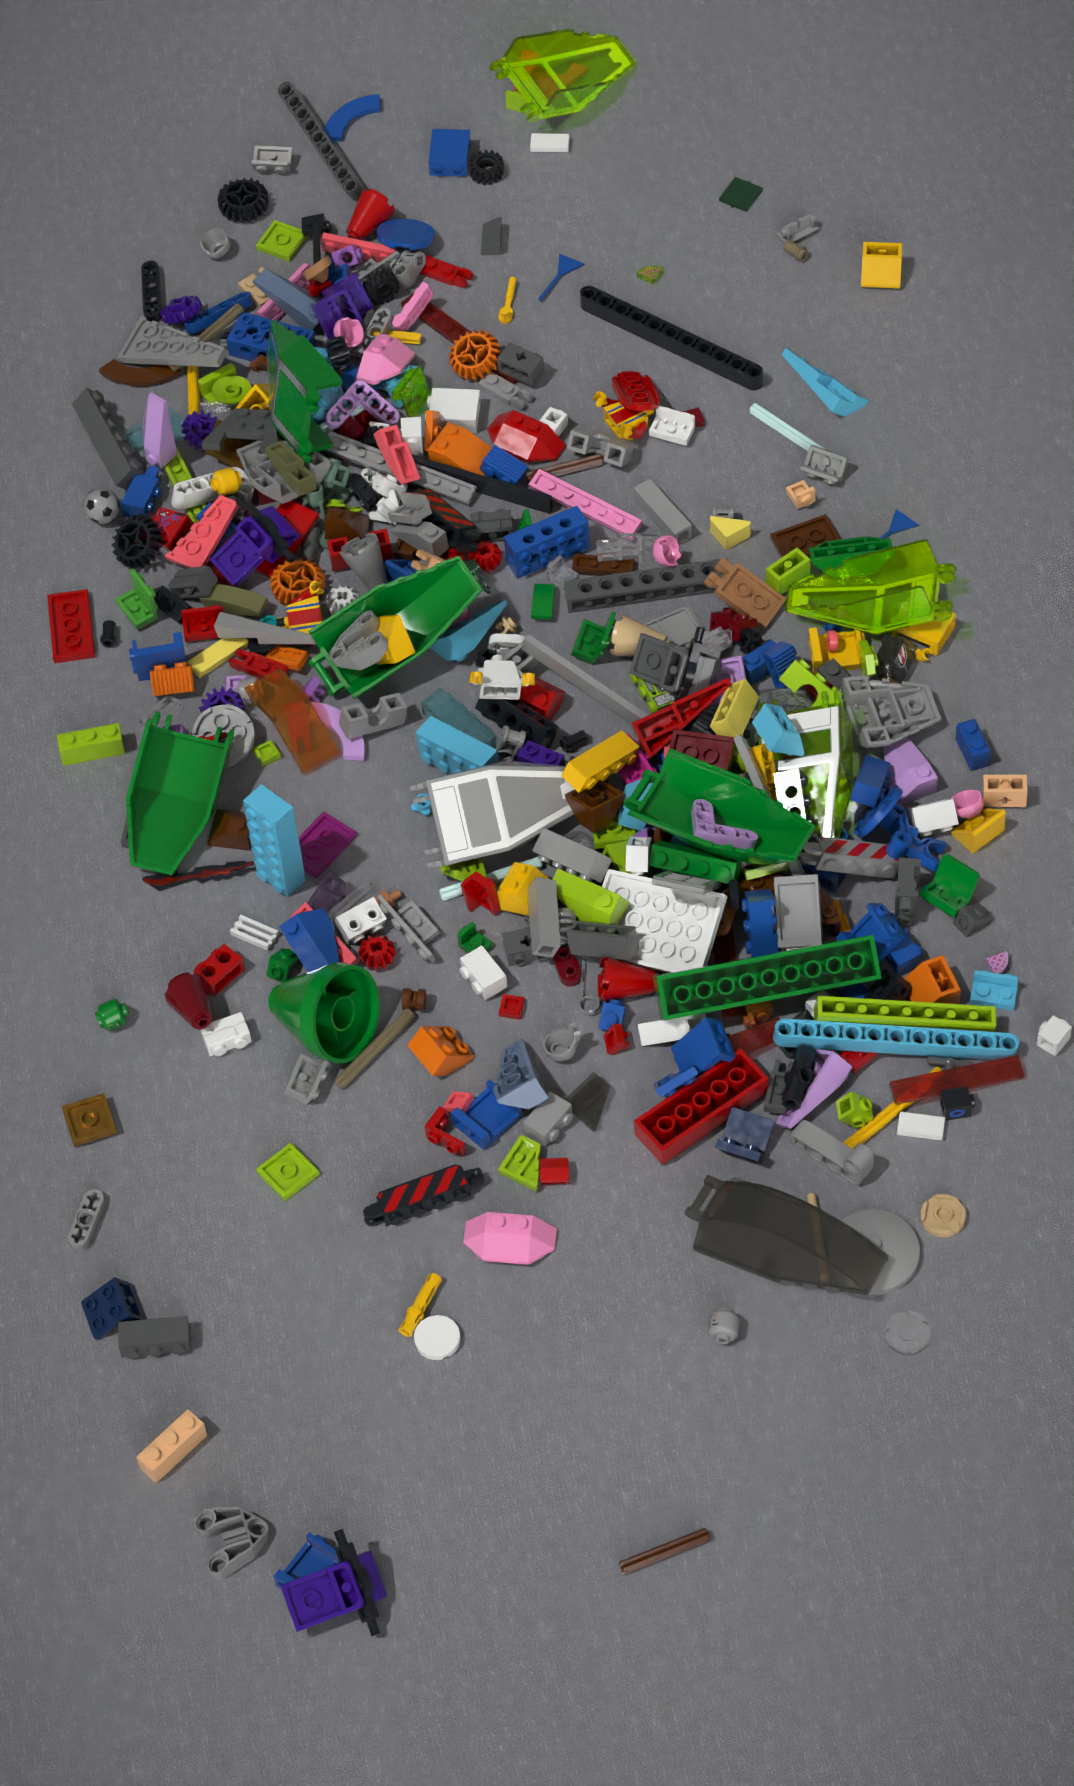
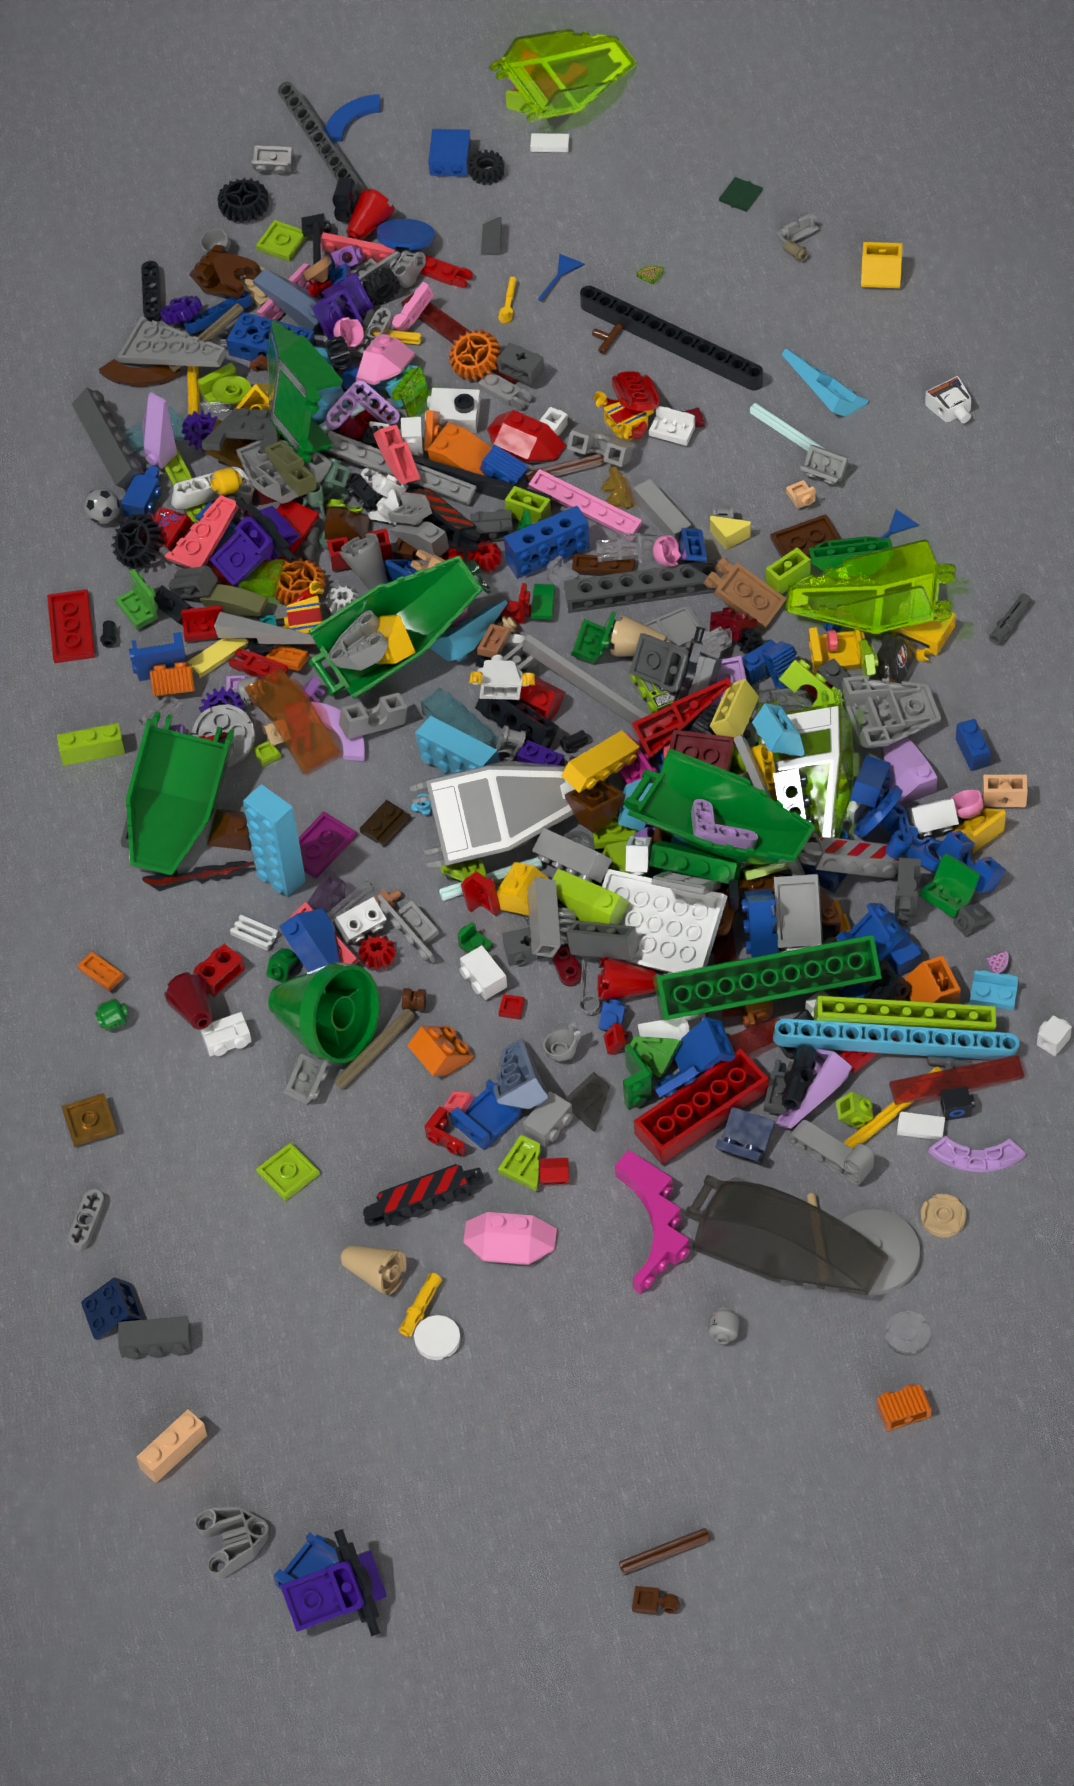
none -> orange plate [77,951,125,992]
none -> reddish brown piece [189,244,261,298]
none -> clear neon green hinge [239,559,284,598]
none -> tan bracket [261,719,291,746]
none -> black brick [332,178,358,222]
none -> tan cone [340,1245,407,1295]
none -> dark brown plate [360,800,411,848]
none -> black tile [454,394,474,413]
none -> nougat plate [477,624,511,658]
none -> red bracket [500,583,532,624]
none -> lime brick [505,486,551,524]
none -> reddish brown piece [592,323,623,354]
none -> clear yellow tile [601,466,634,510]
none -> dark pink arch [615,1150,690,1294]
none -> green bracket [623,1044,653,1110]
none -> bright green wing [624,1036,683,1078]
none -> reddish brown plate [632,1586,680,1615]
none -> blue slope [679,528,707,562]
none -> orange brick [876,1384,932,1431]
none -> white torso [925,376,971,423]
none -> lavender tile [928,1136,1026,1172]
none -> blue arch [936,830,1006,893]
none -> dark grey pin [989,593,1032,644]

